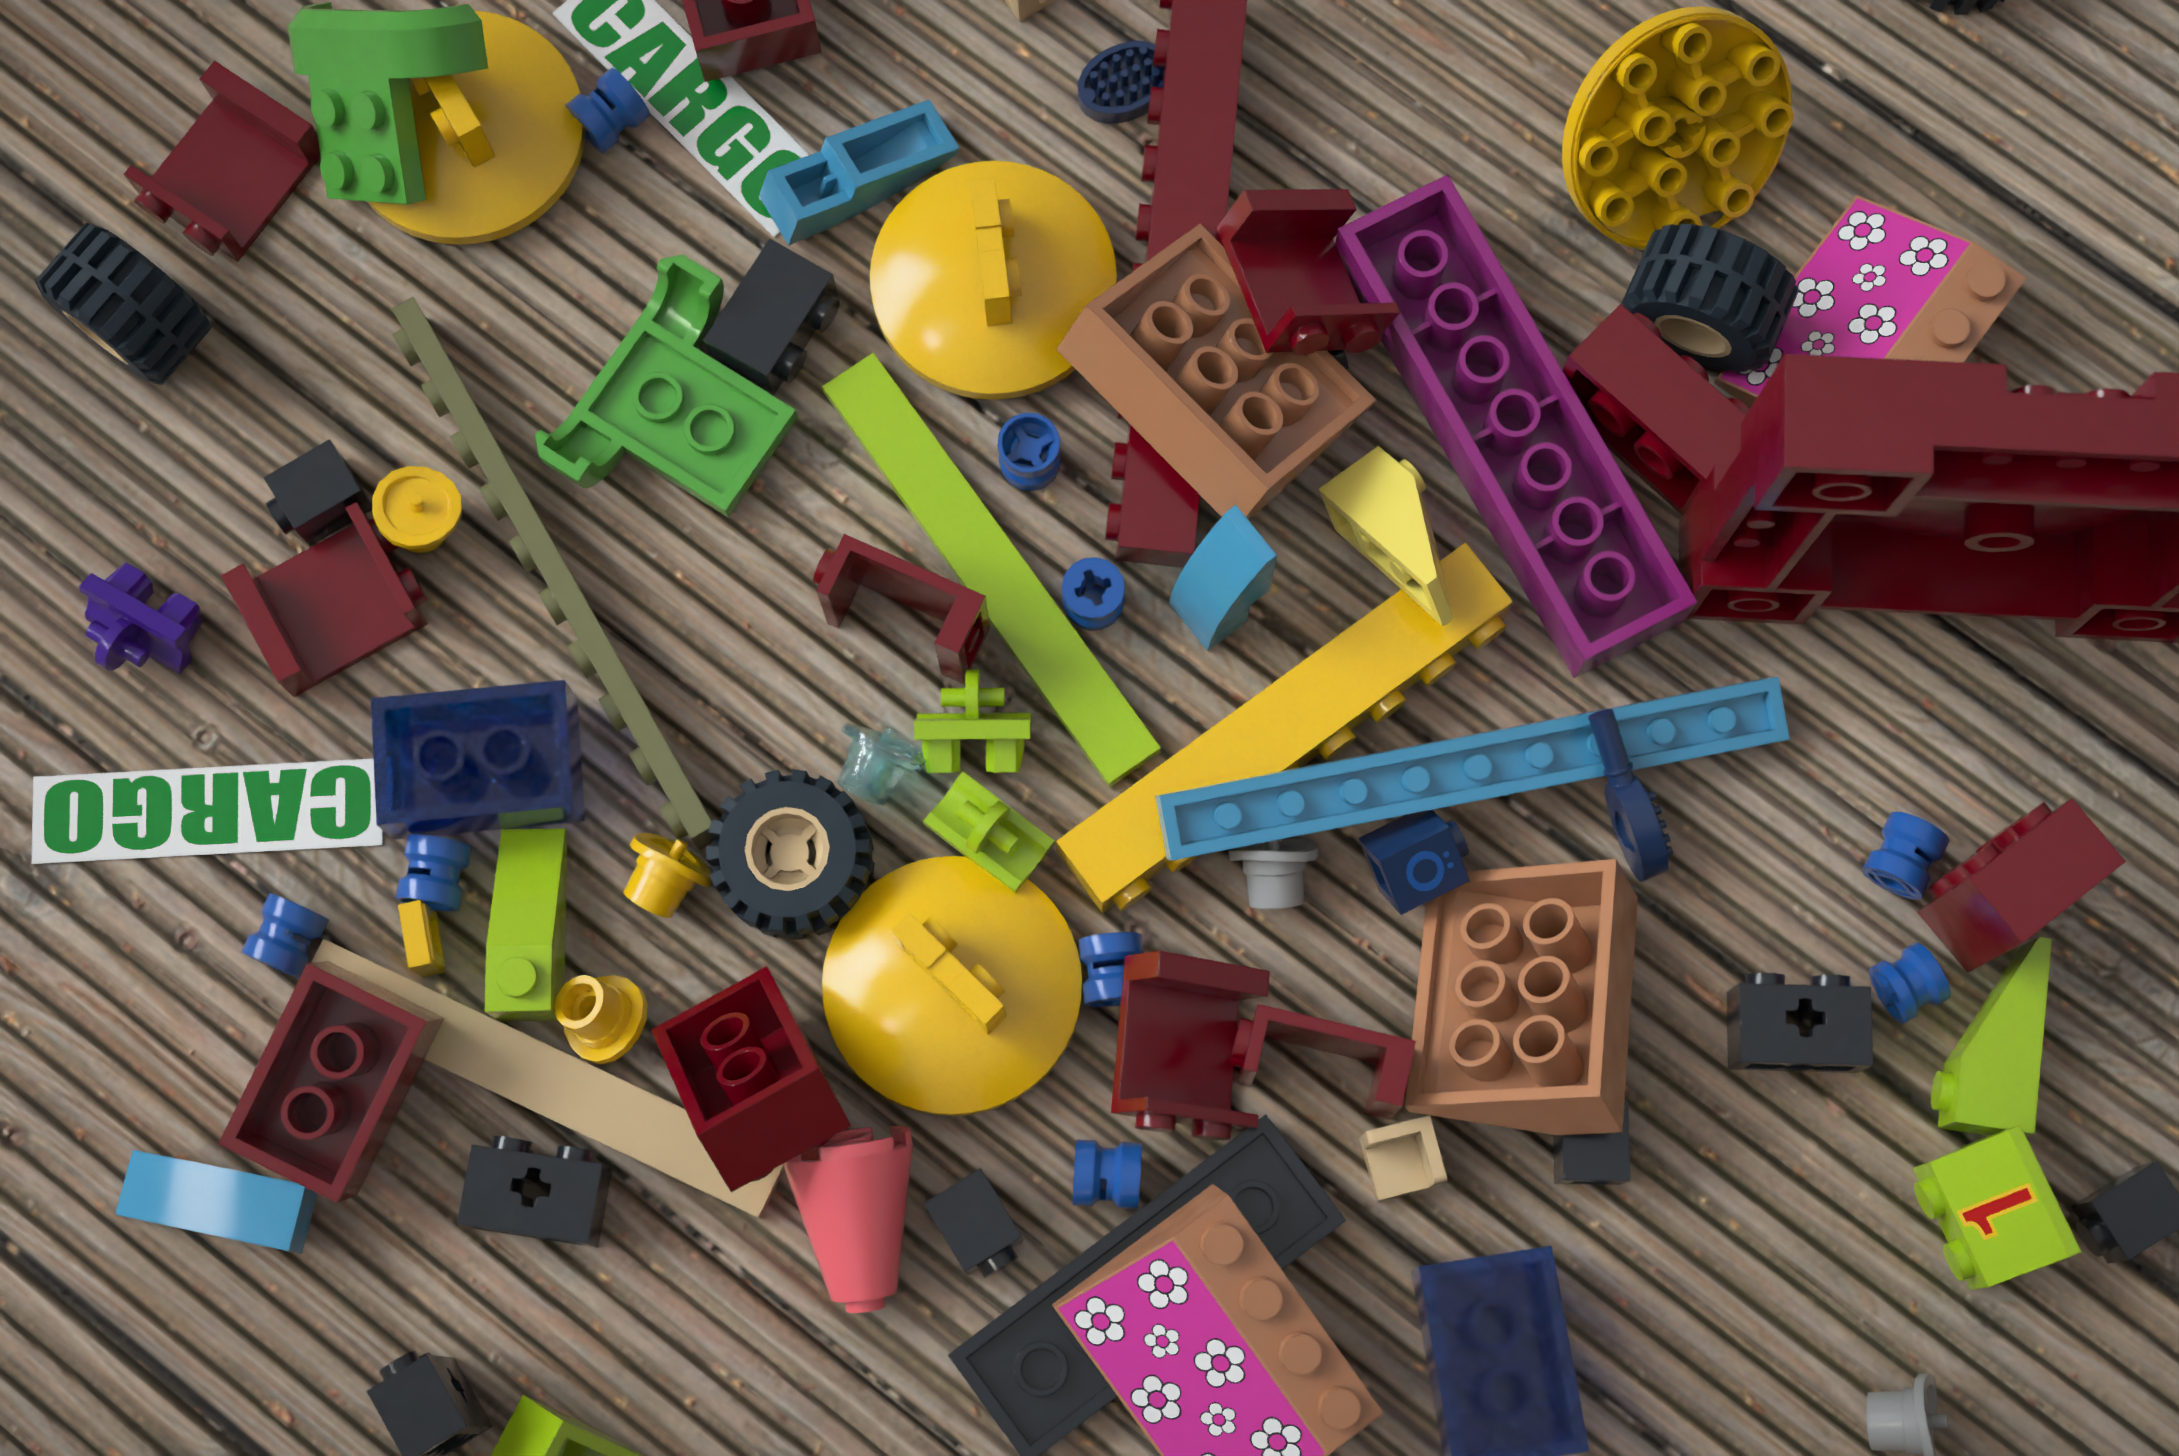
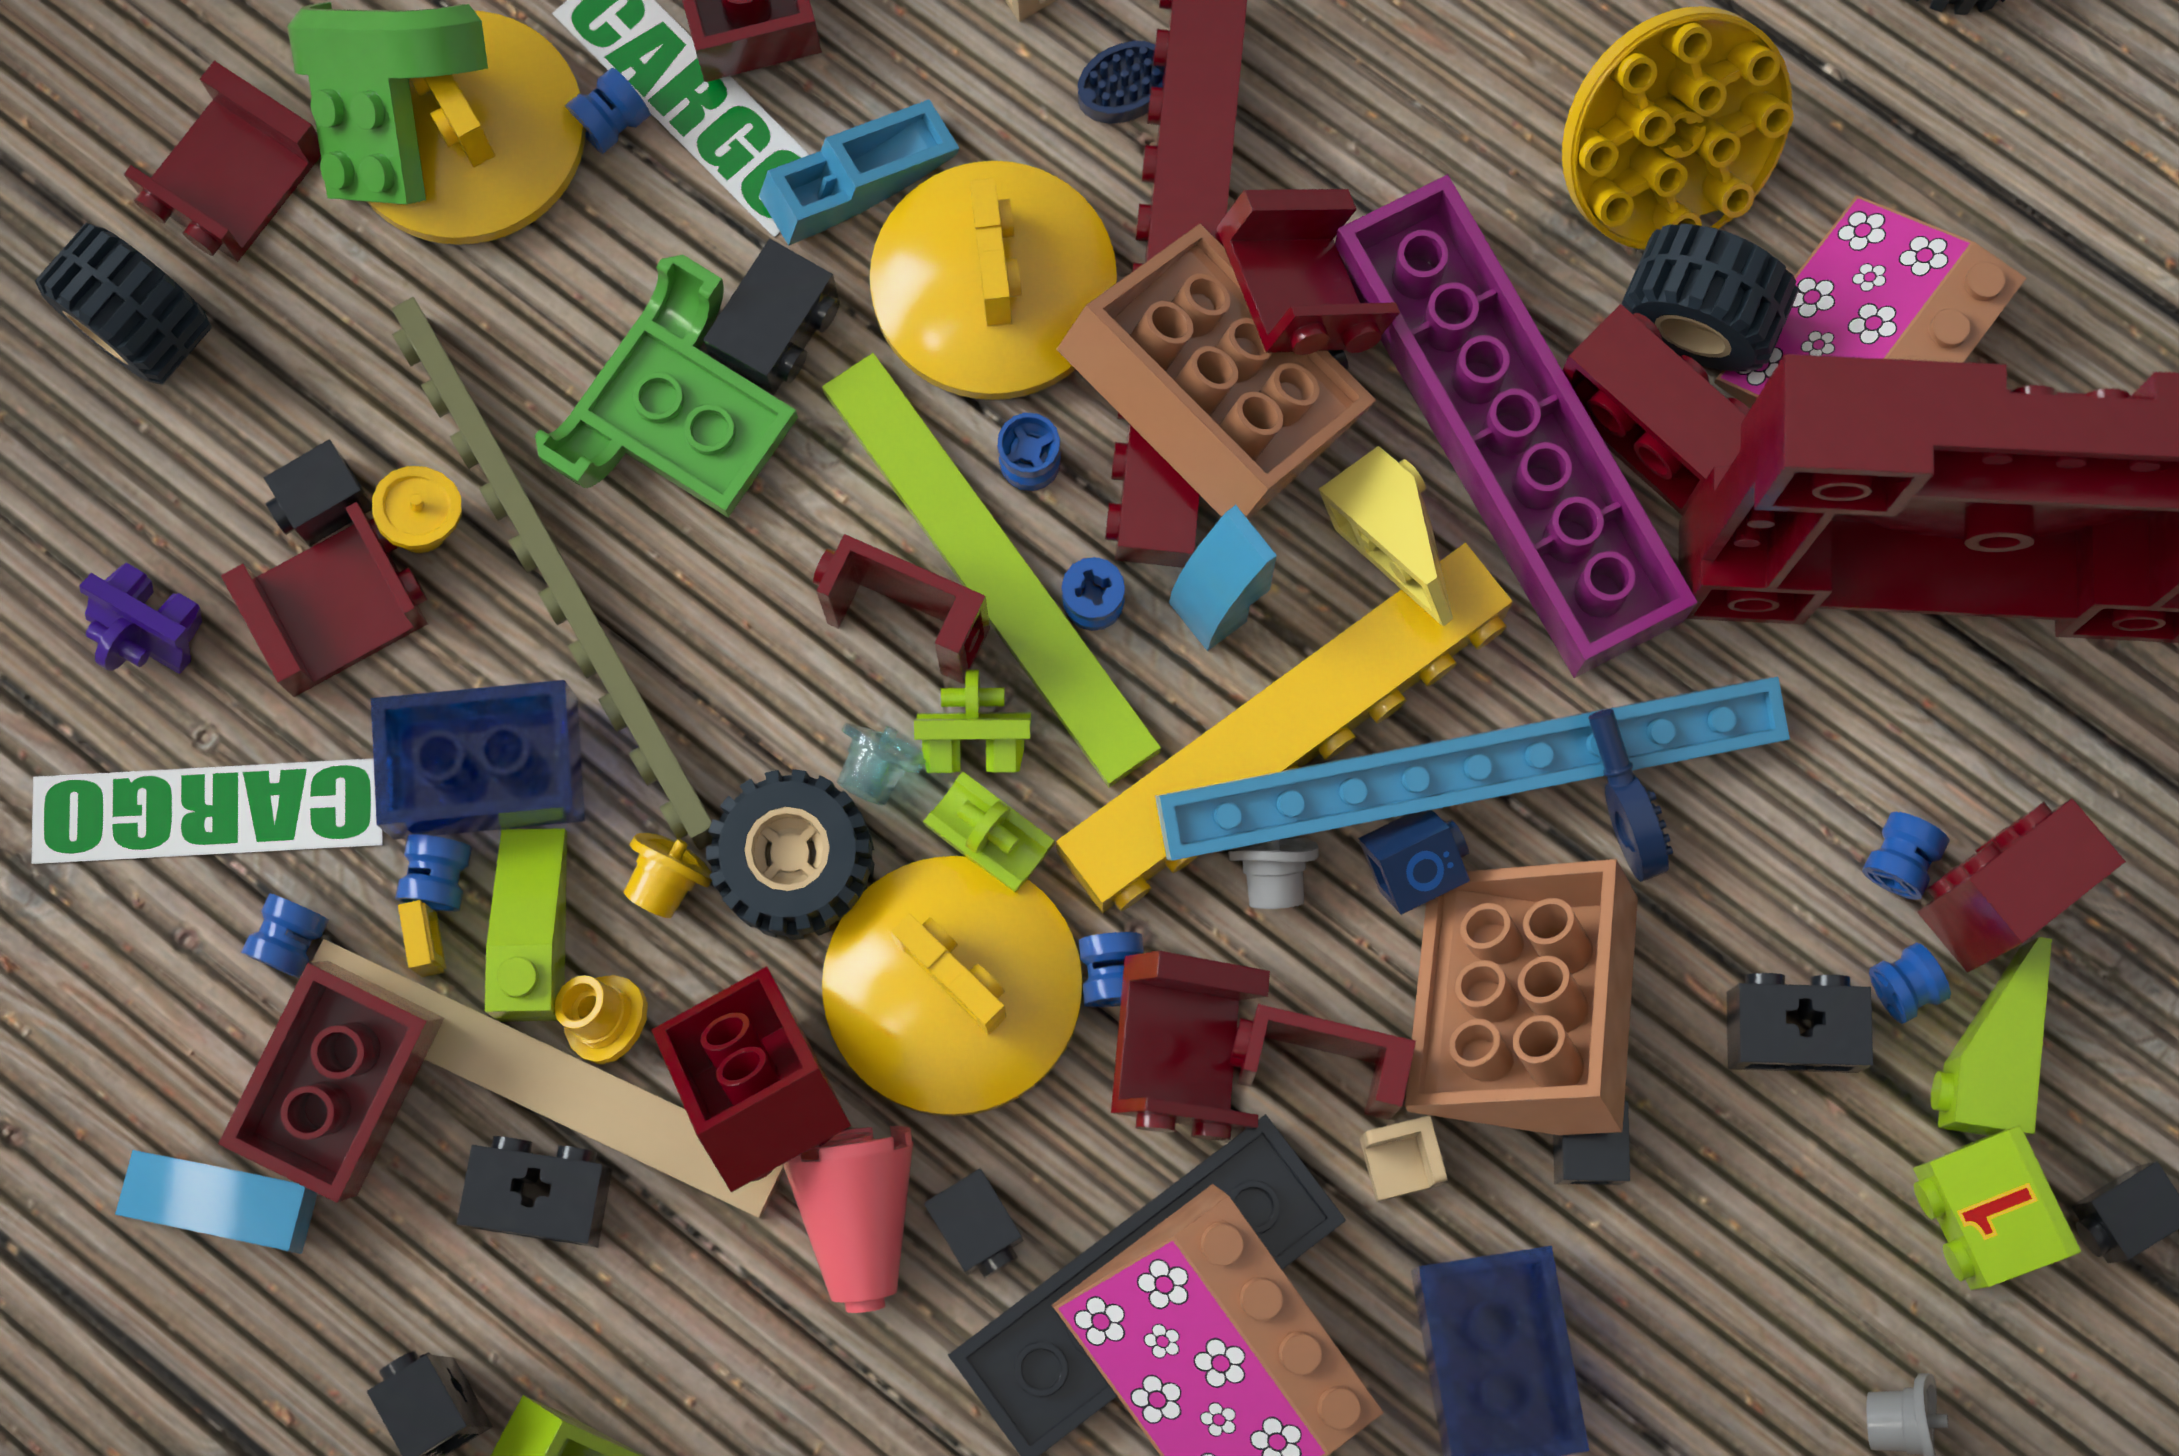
blue wheel [1072,1139,1142,1209] -> none

